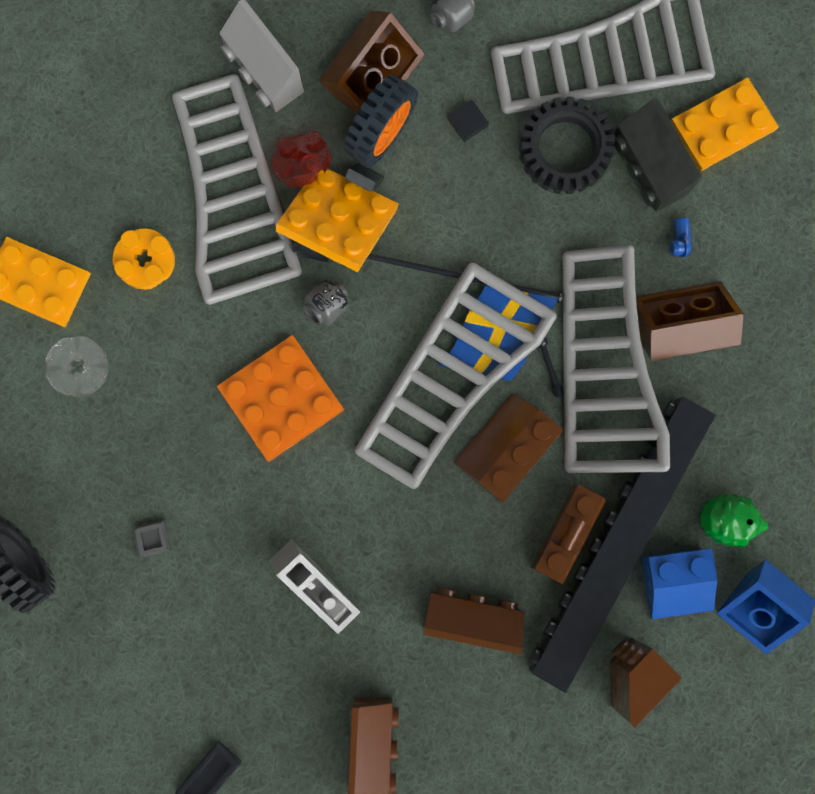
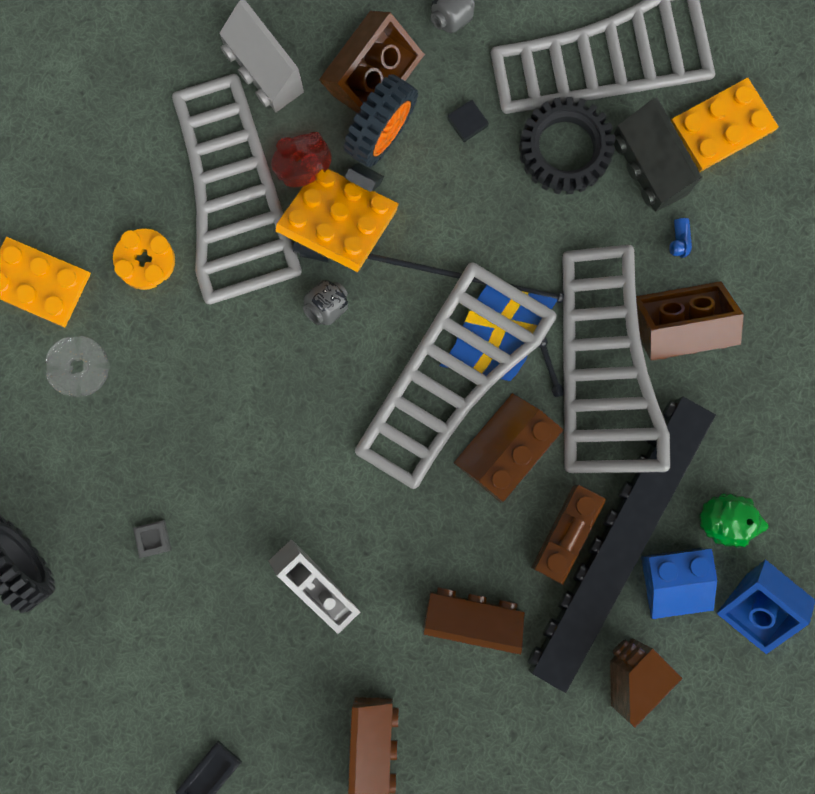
orange plate [217,335,344,462] -> none

